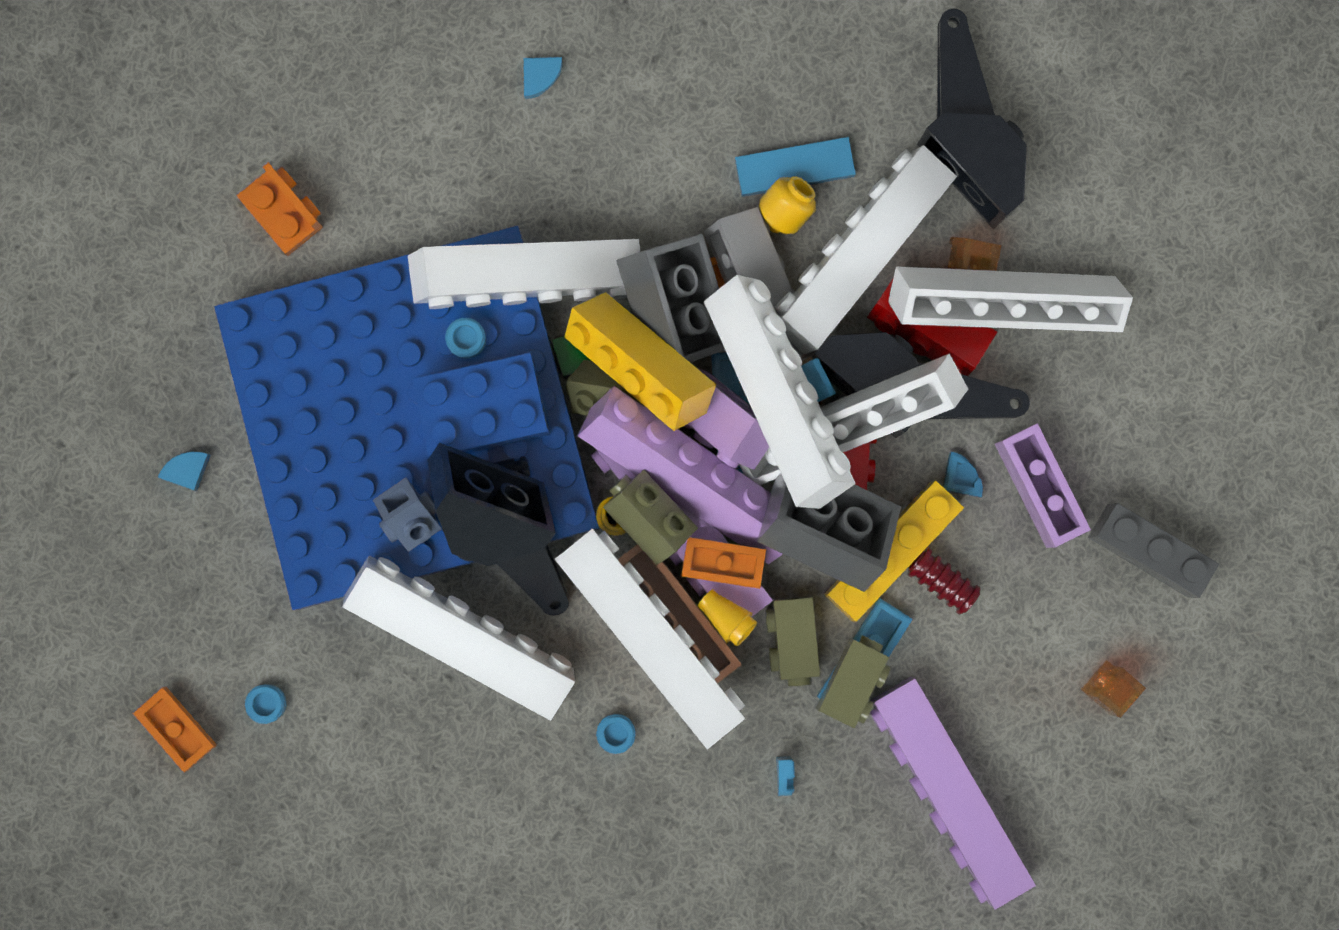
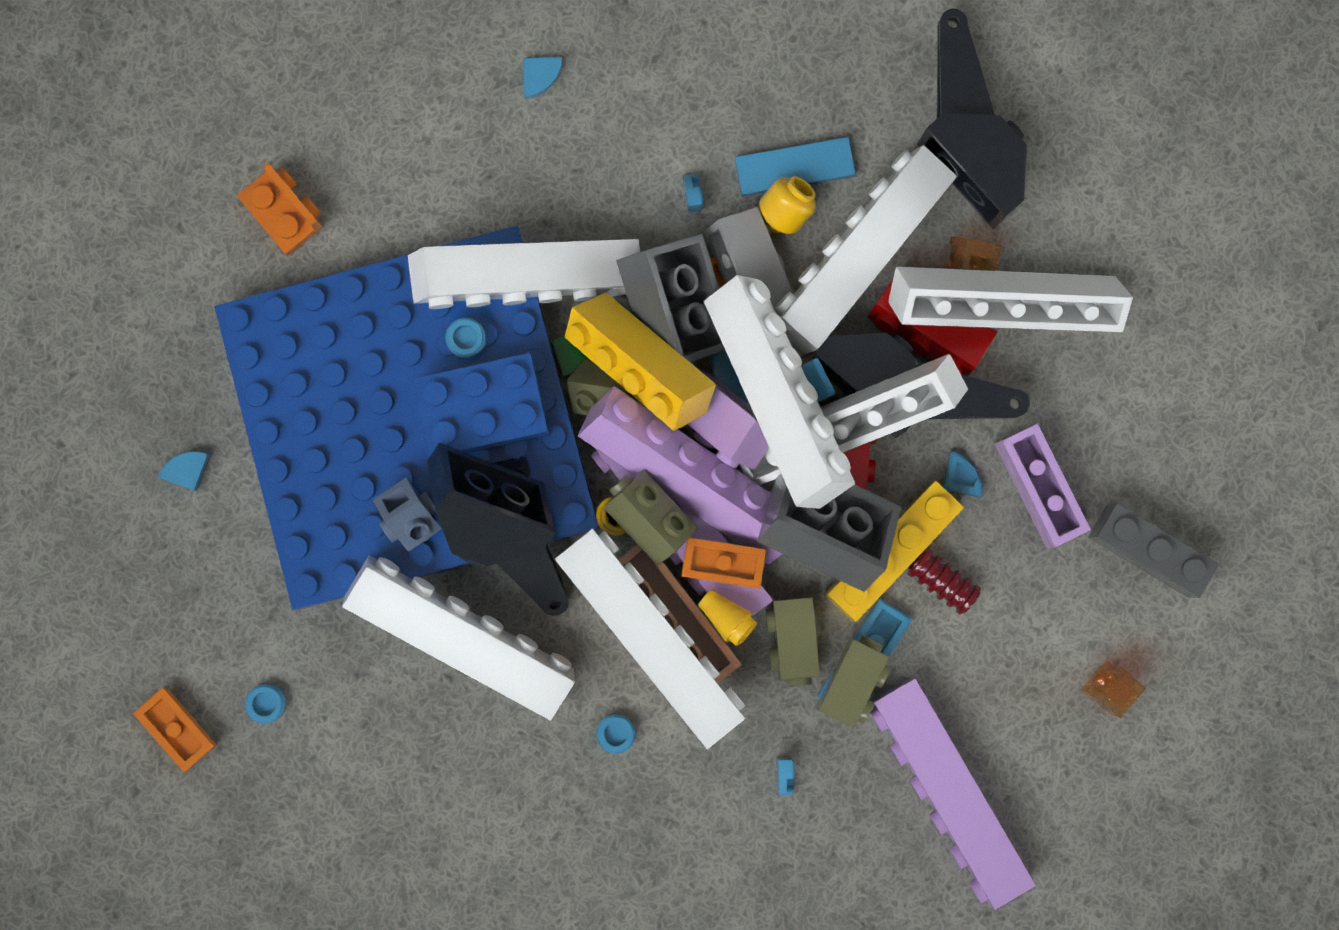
none -> dark azure tile [682,173,704,213]

